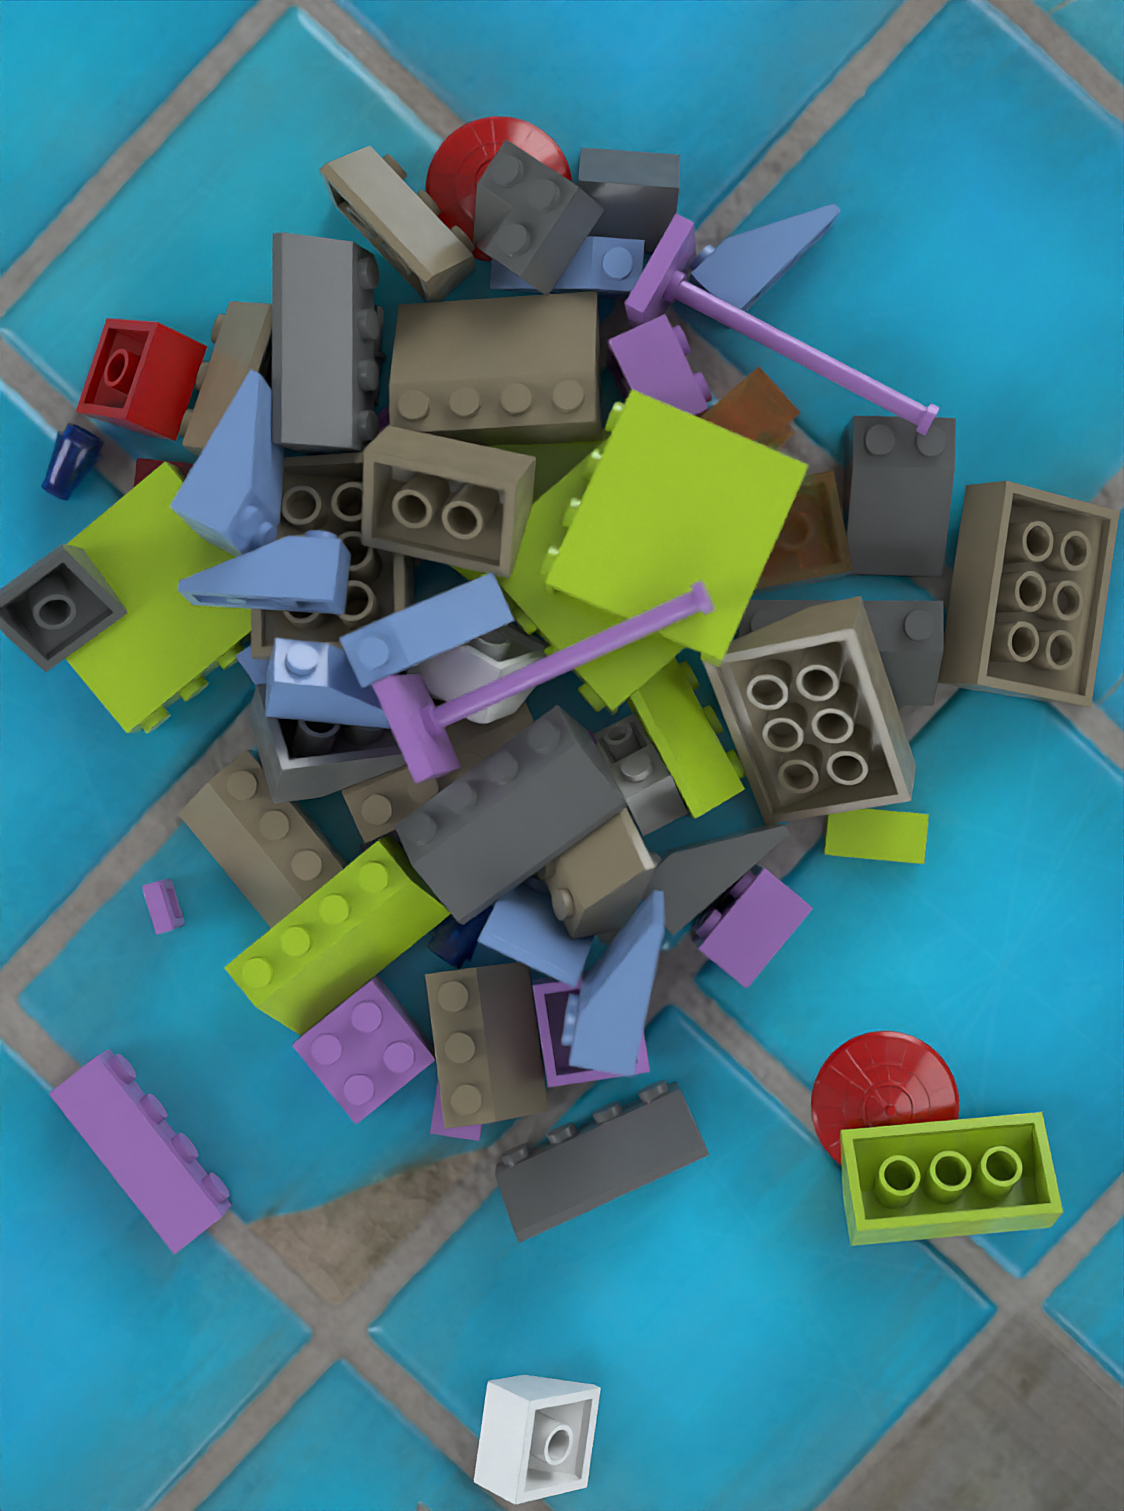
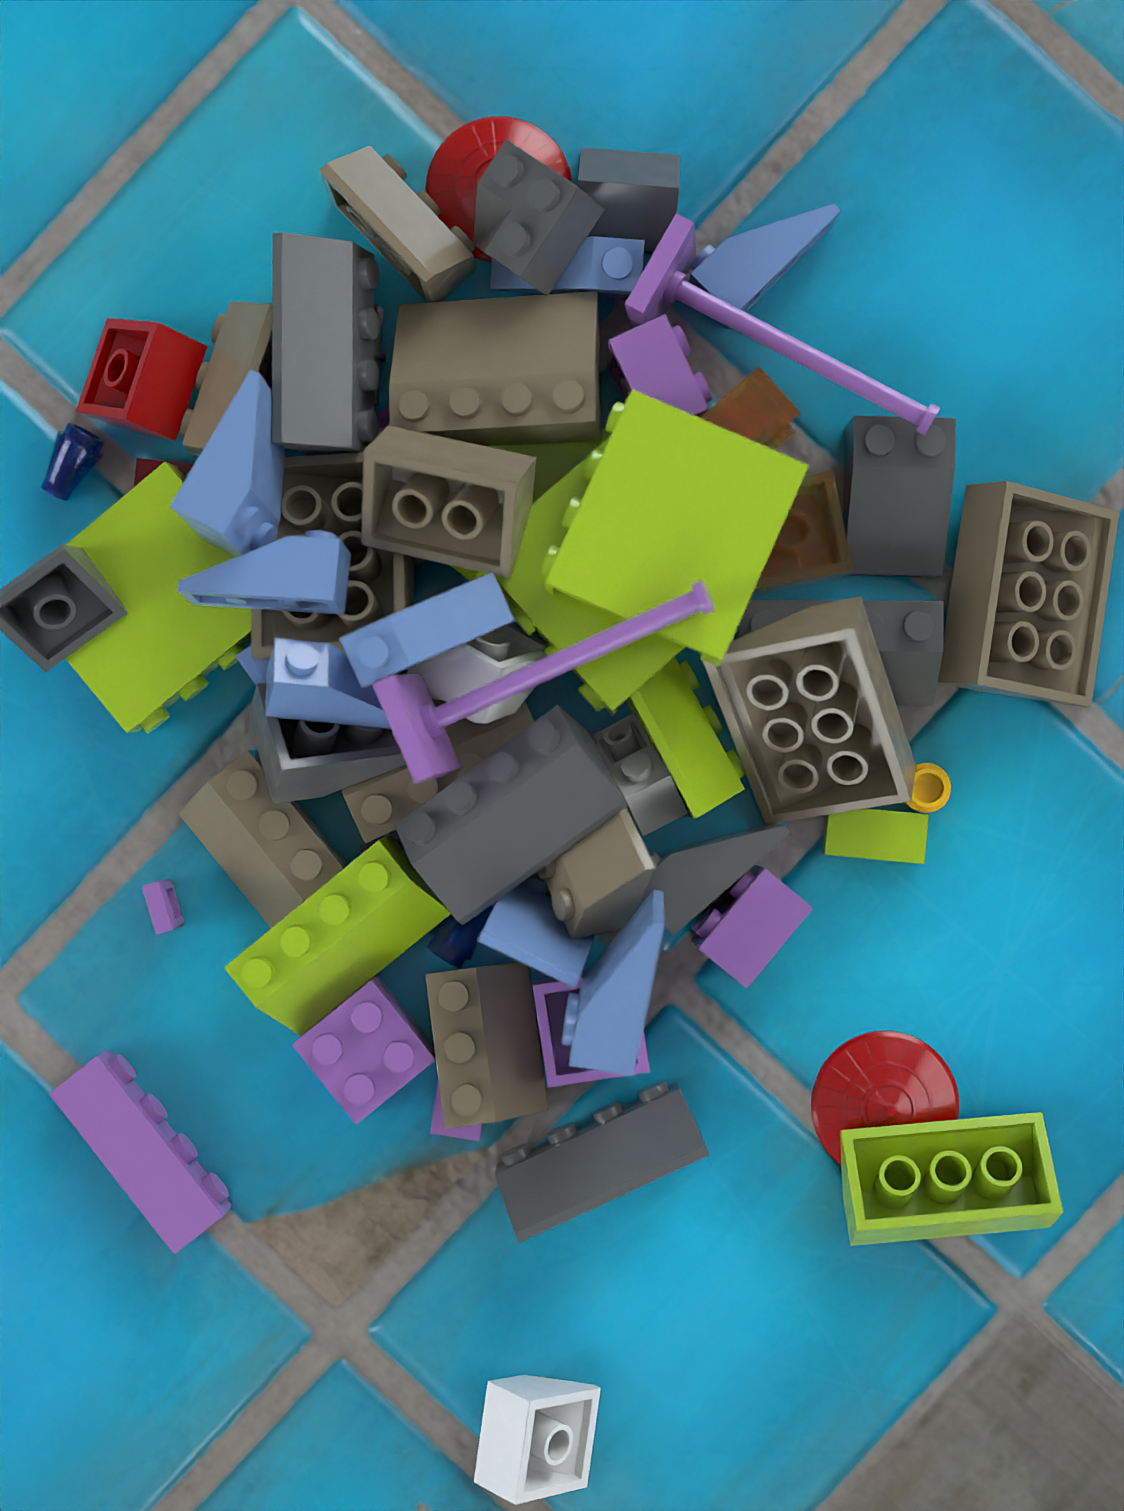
none -> yellow plate [905,763,951,813]

